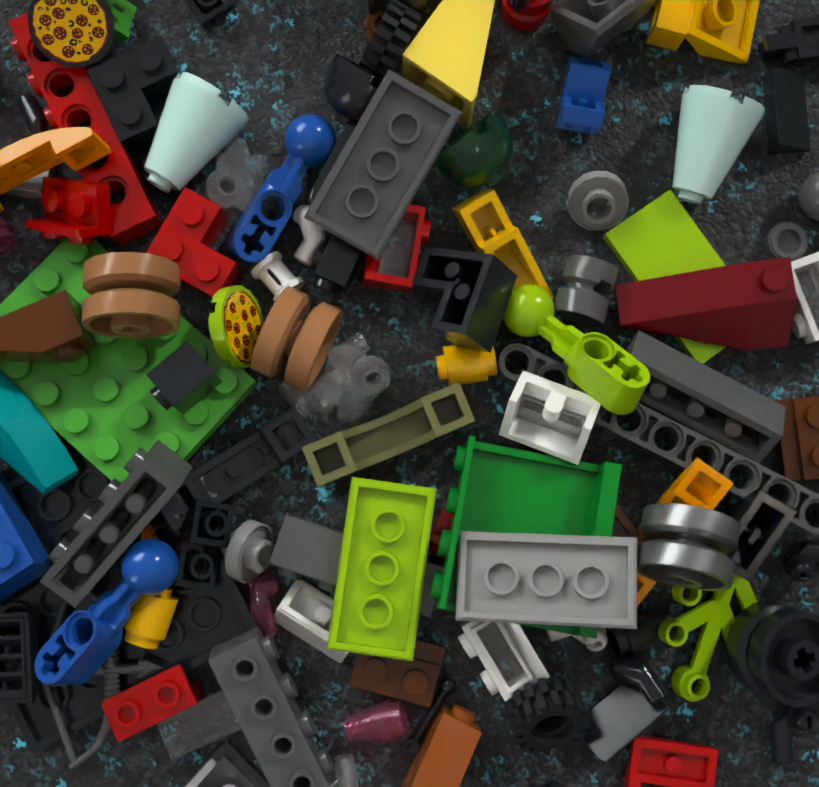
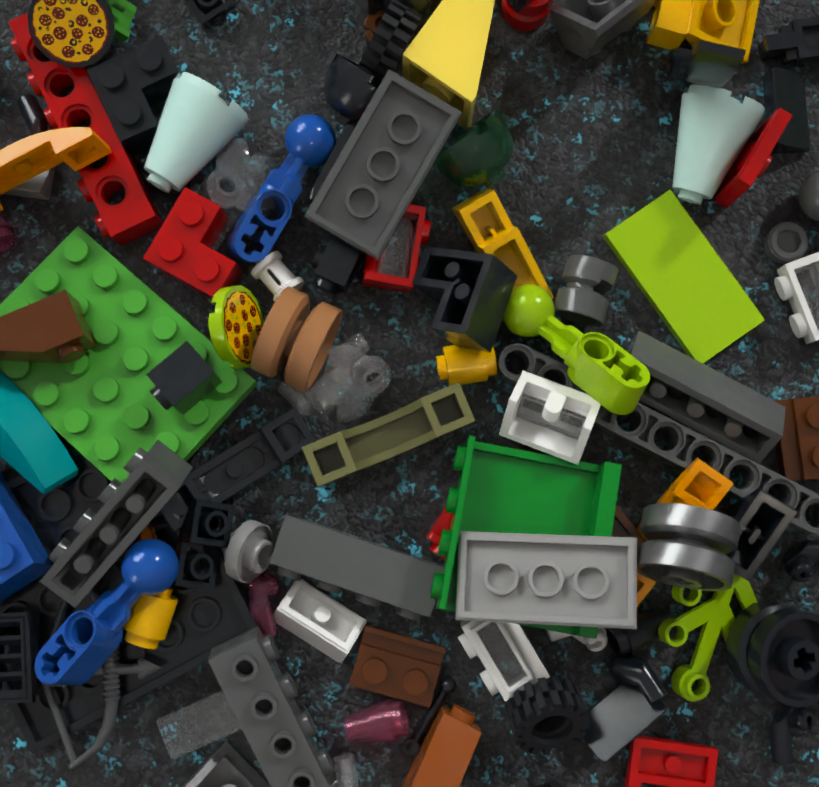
red bracket [25,175,111,244] -> none
medium nougat wheel [82,252,181,339] -> none
red bracket [101,664,206,742] -> none
white arm [293,205,326,267] -> none
lime tile [327,477,436,661] -> none
blue brick [556,55,611,135] -> none
light grey plate [567,171,629,231] -> none
dark red wedge [614,257,797,352] -> none
none -> black slope [670,40,746,88]
none -> red plate [714,108,793,208]

